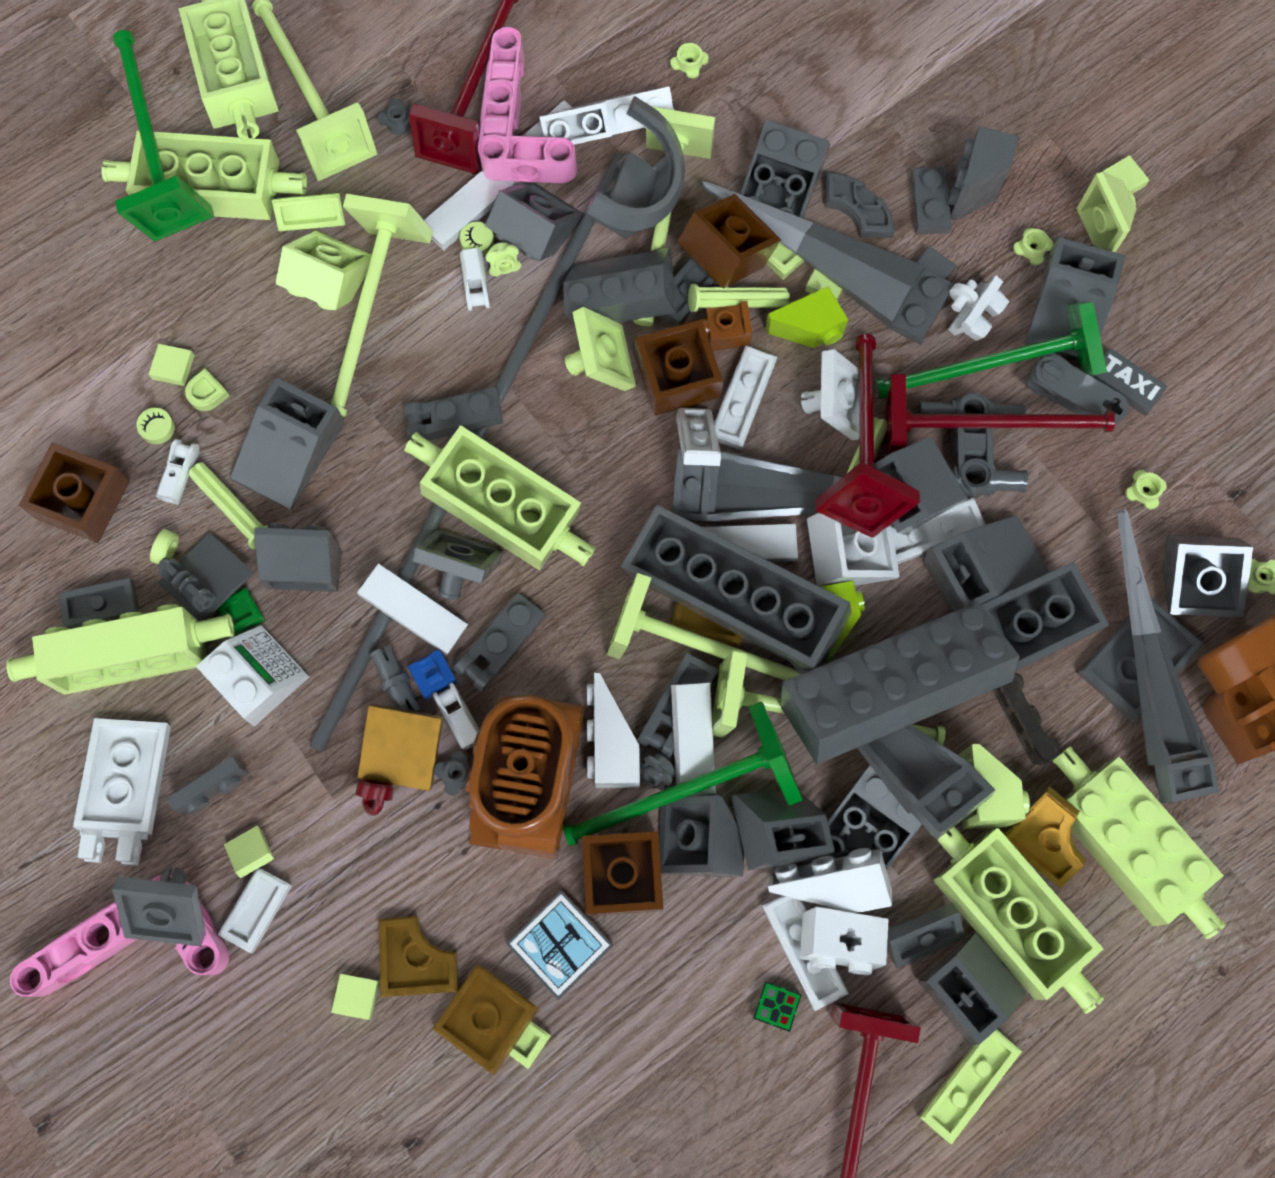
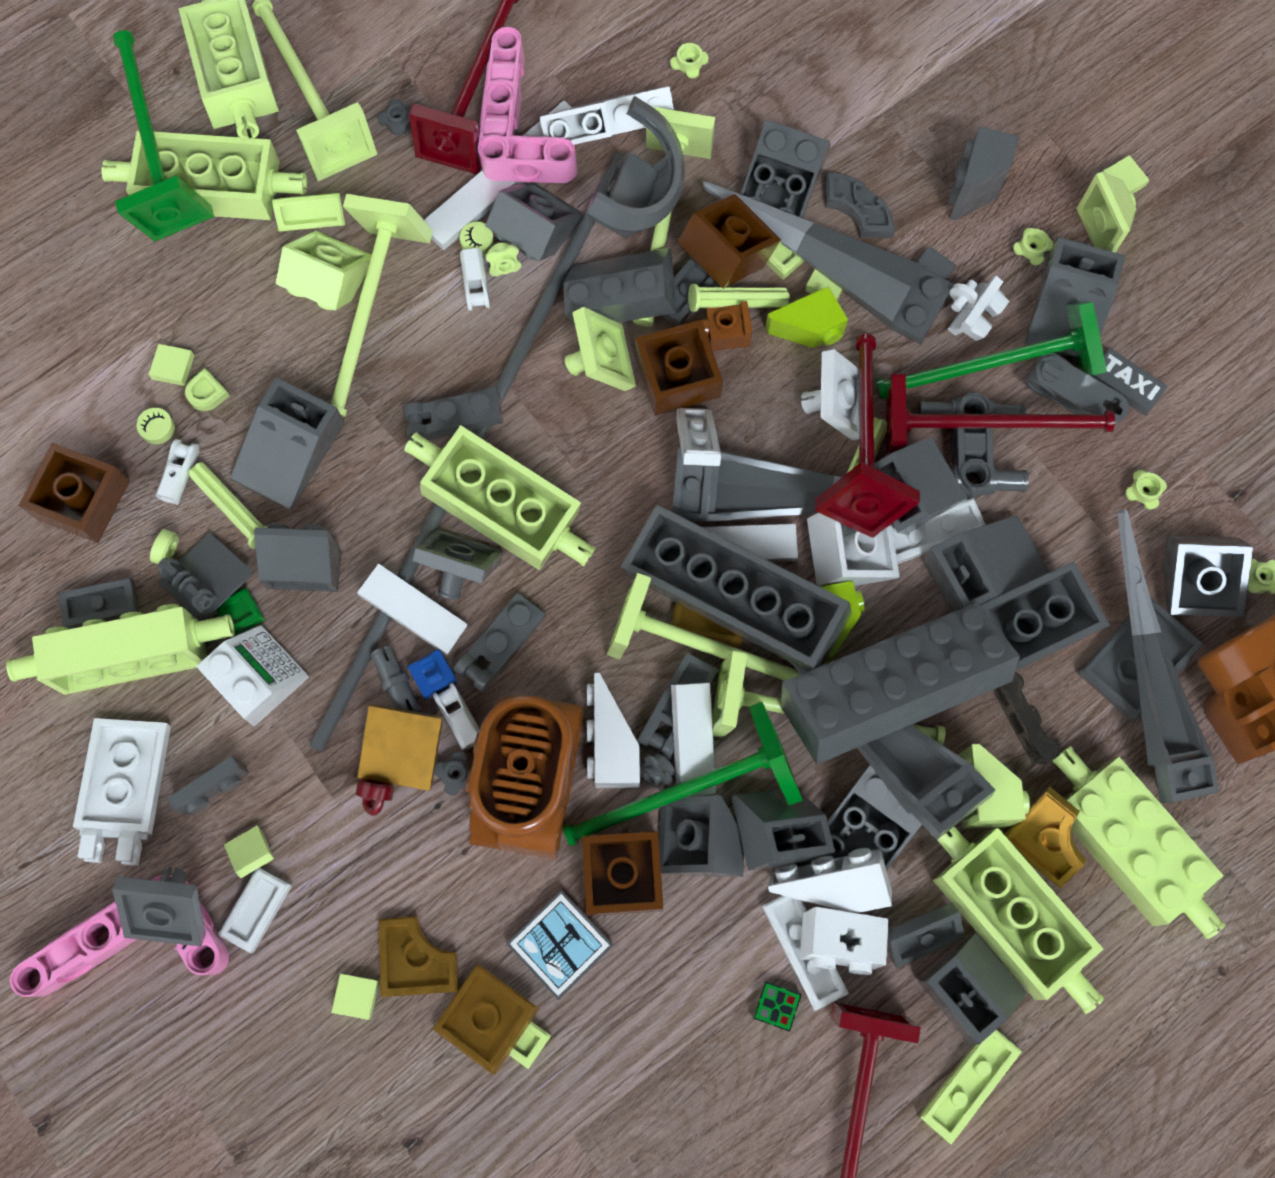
white tile [714,345,777,451] -> none
dark grey plate [911,167,952,234] -> none

